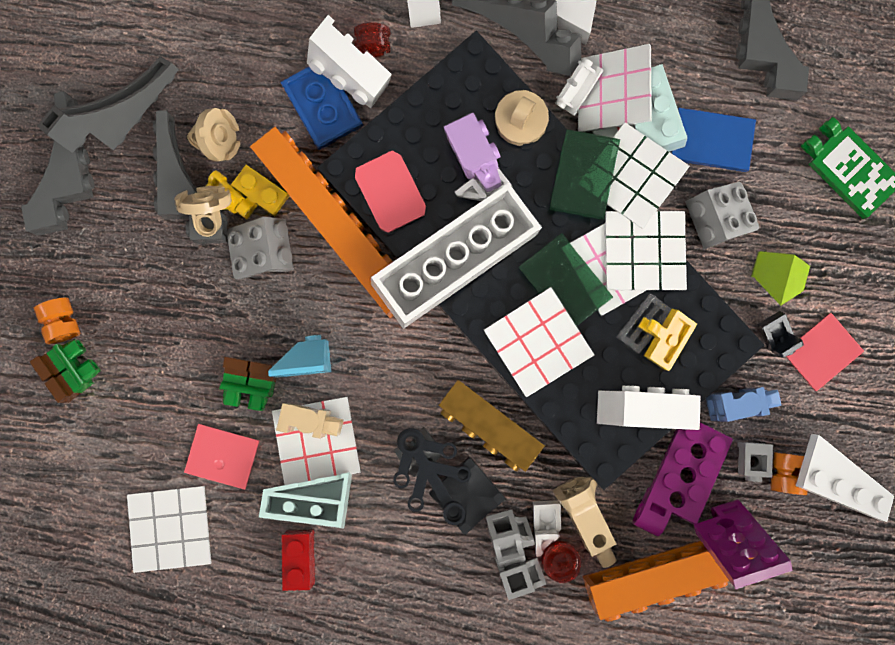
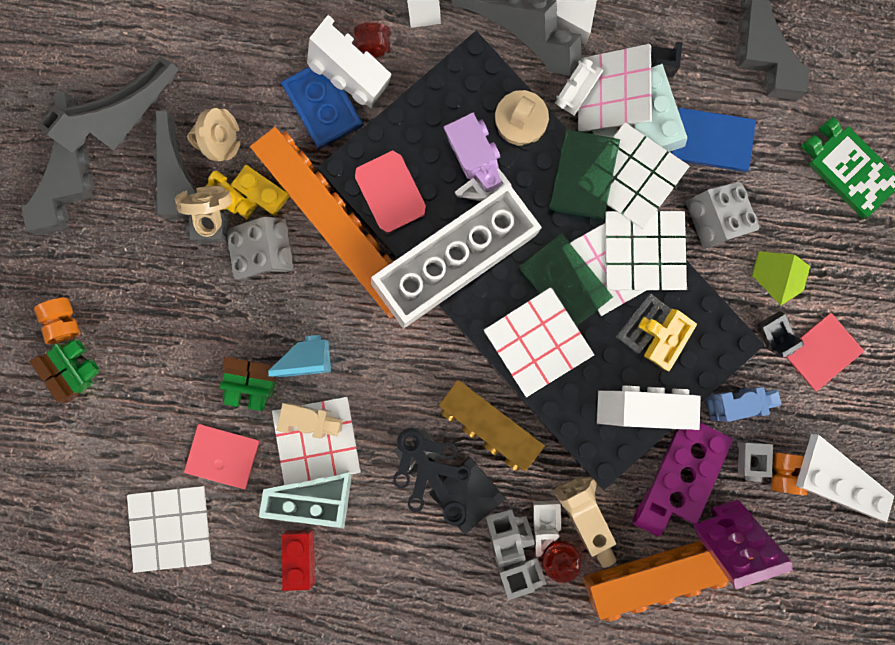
none -> black panel [651,42,683,78]

